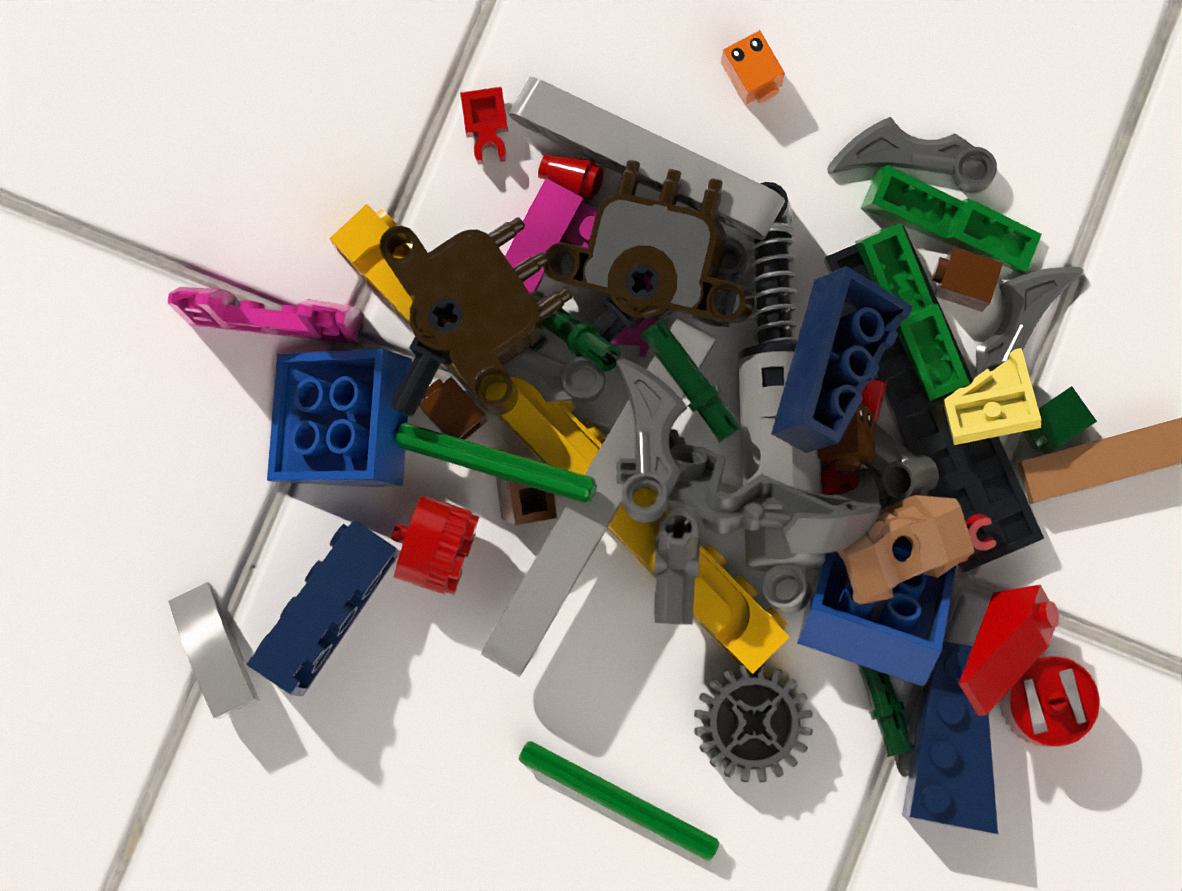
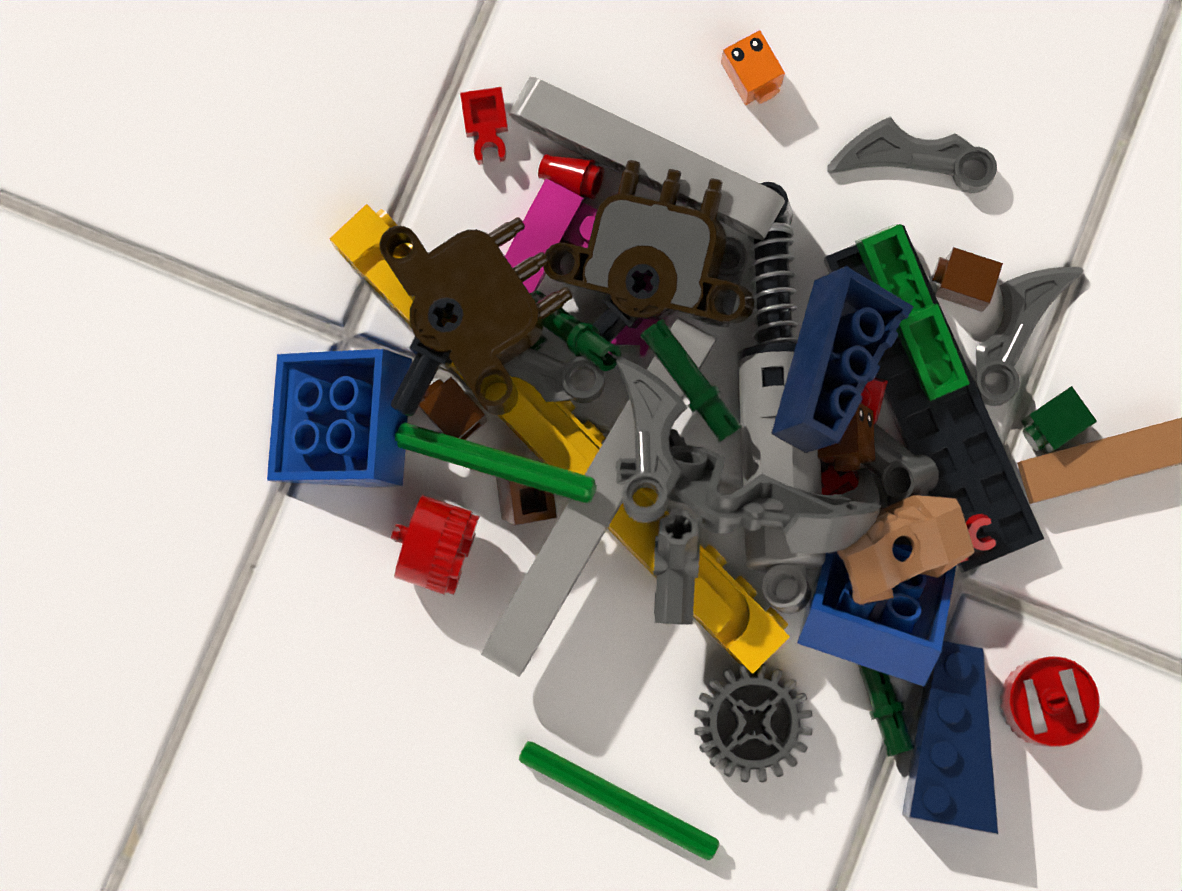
dark pink wedge [167,287,362,344] -> none
light grey slope [168,582,260,719] -> none
dark blue wedge [246,519,400,696] -> none
green slope [861,165,1042,274] -> none
light yellow wing [944,348,1041,445] -> none
red slope [959,584,1059,716] -> none

